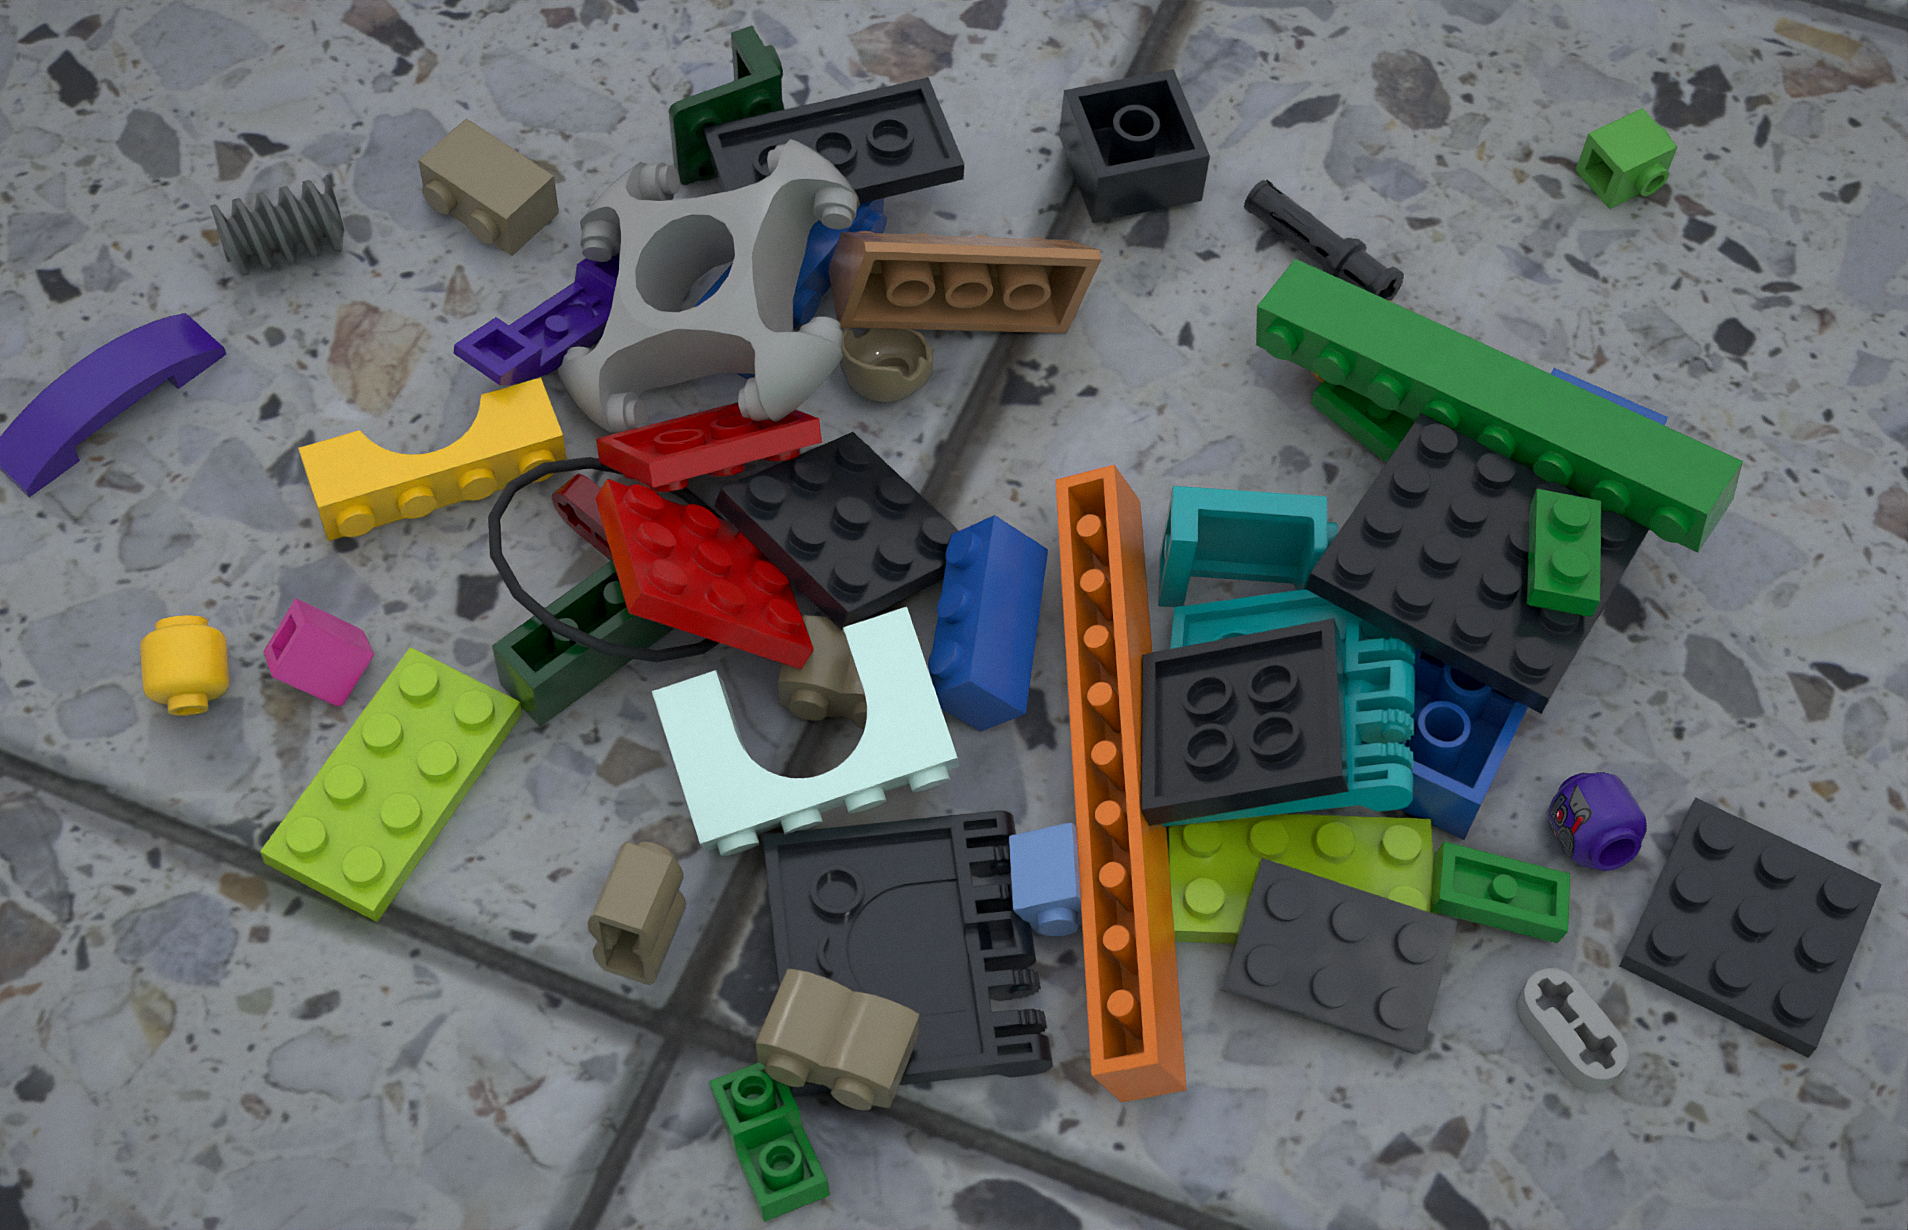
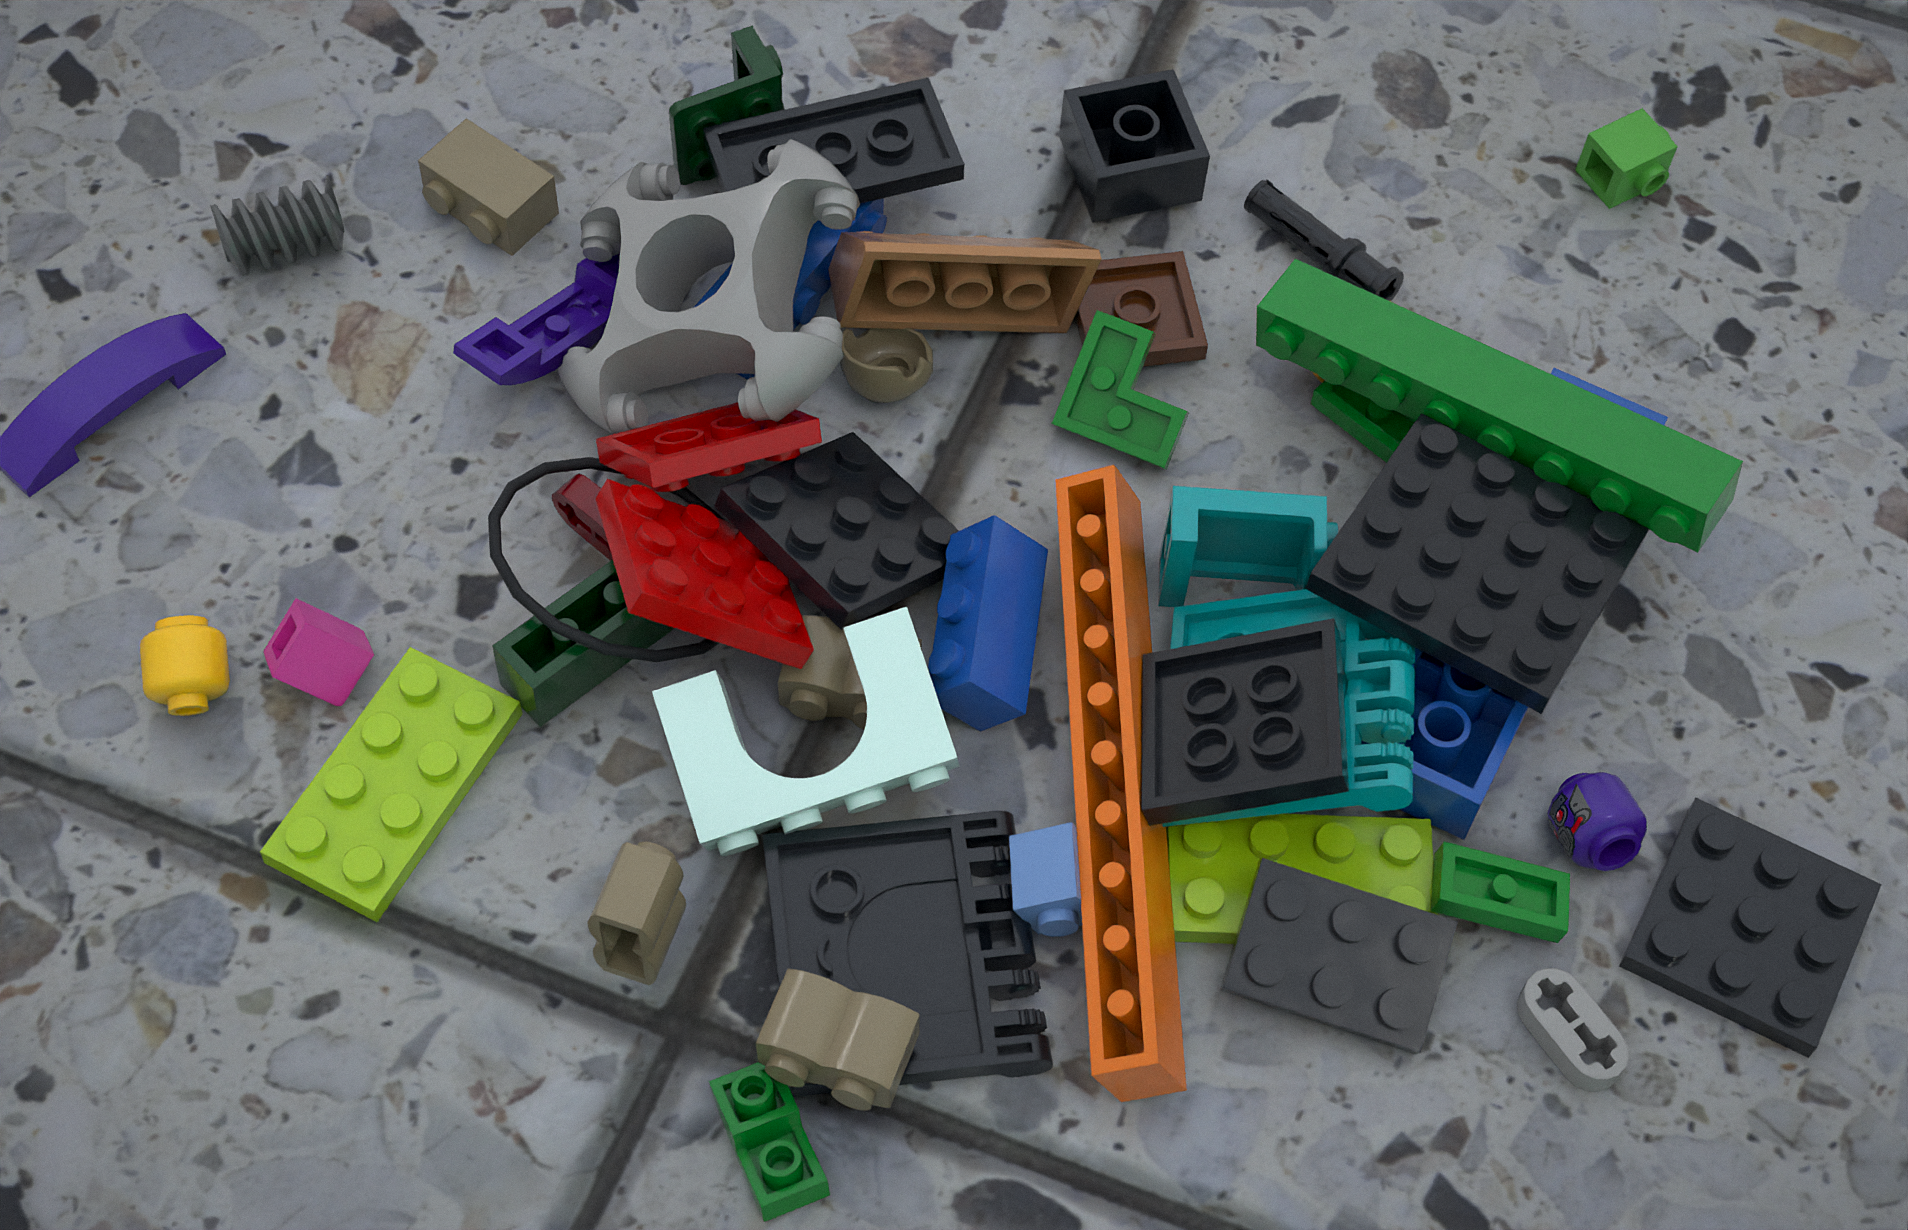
yellow arch [298,377,567,541] -> none
green plate [1527,489,1601,617] -> none
none -> green plate [1051,310,1189,469]
none -> reddish brown plate [1075,251,1208,367]

